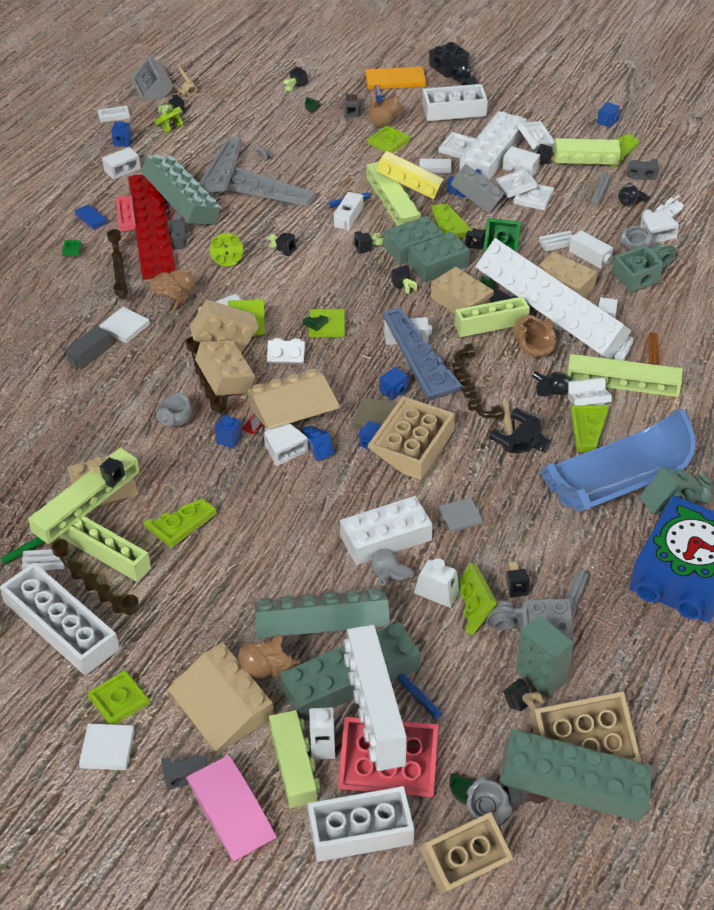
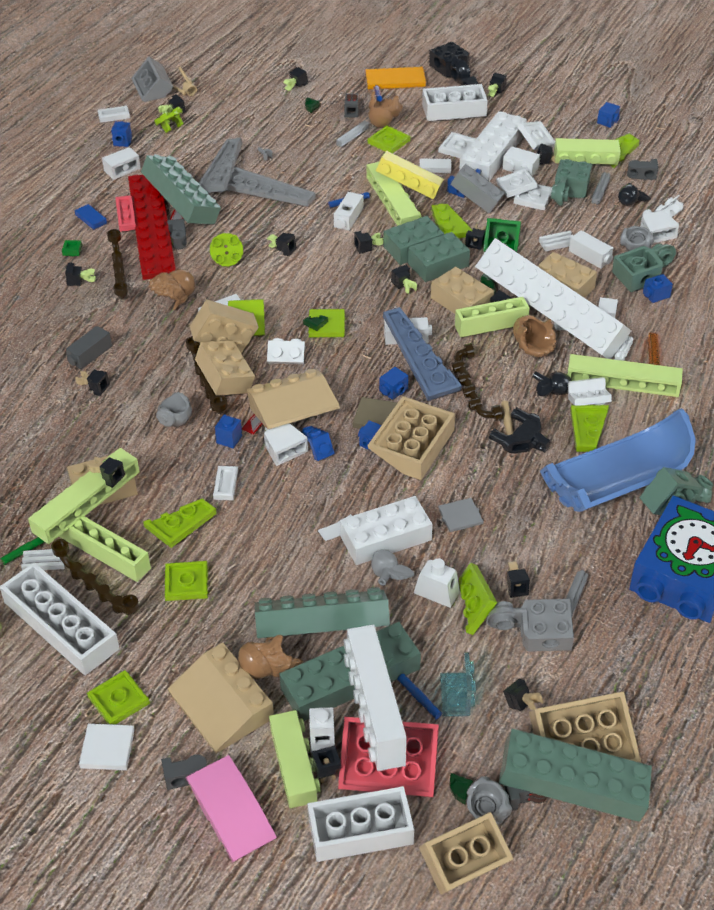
white tile [99,307,150,344] -> none
sand green brick [516,615,574,697] -> none
none -> black piece [65,263,96,286]
none -> black piece [75,369,110,396]
none -> lime tile [164,561,208,601]
none -> white tile [213,466,238,500]
none -> black piece [312,745,341,783]
none -> white sticker [318,515,352,541]
none -> light grey axle [336,120,369,147]
none -> clear light blue bracket [440,653,476,717]
none -> black piece [488,72,507,97]
none -> sand green brick [551,159,592,207]
none -> blue brick [643,274,673,303]

